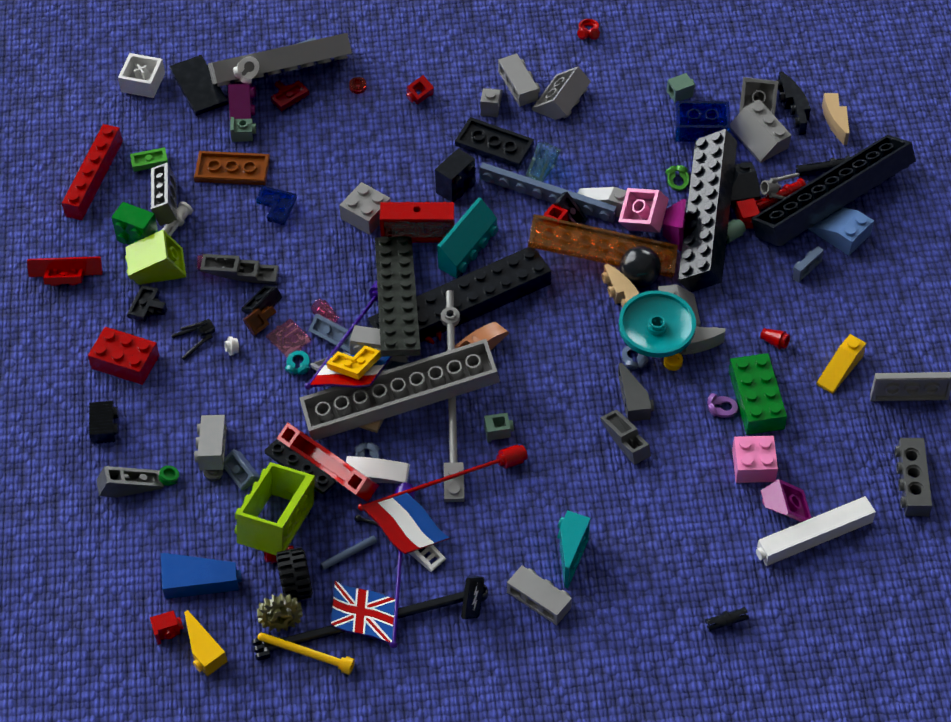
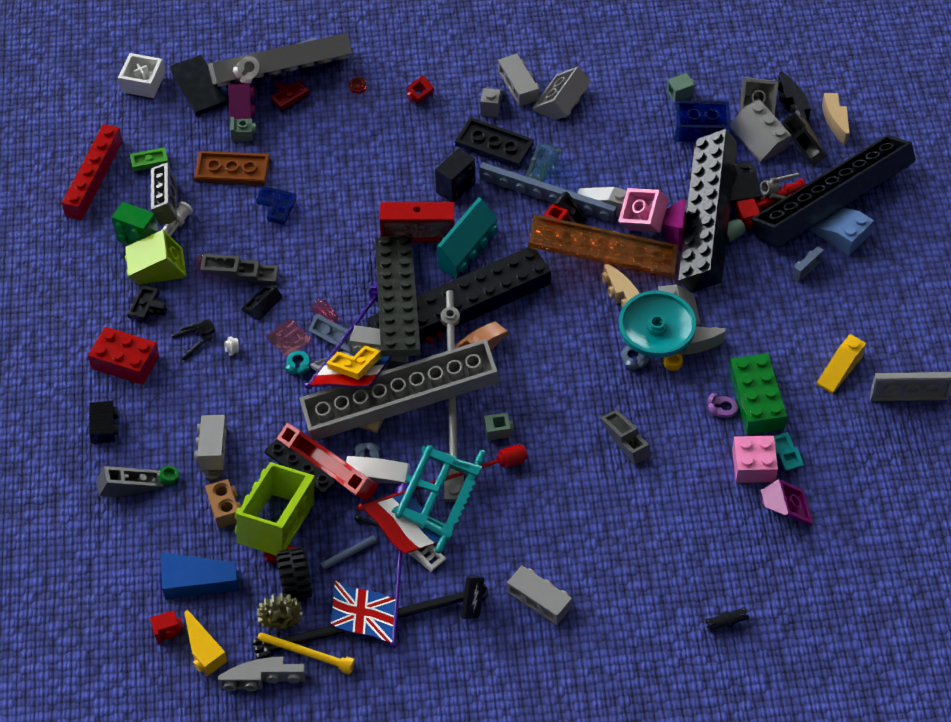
red bracket [27,256,103,286] -> none
sand blue slope [224,449,260,490] -> none
reddish brown plate [243,306,276,335] -> none
light grey brick [339,182,391,235] -> none
teal slope [557,510,591,588] -> none
red piece [577,19,600,40] -> none
dark grey slope [618,363,654,422] -> none
black piece [619,246,661,288] -> none
bright green piece [665,165,689,191] -> none
white brick [756,496,876,566] -> none
red cone [760,328,790,349] -> none
black pin [796,155,850,176] -> none
dark grey brick [895,438,932,517] -> none
none -> medium nougat brick [205,479,241,528]
none -> light grey slope [218,657,306,691]
none -> teal piece [392,445,486,554]
none -> teal slope [774,432,804,471]
none -> black slope [781,110,827,166]

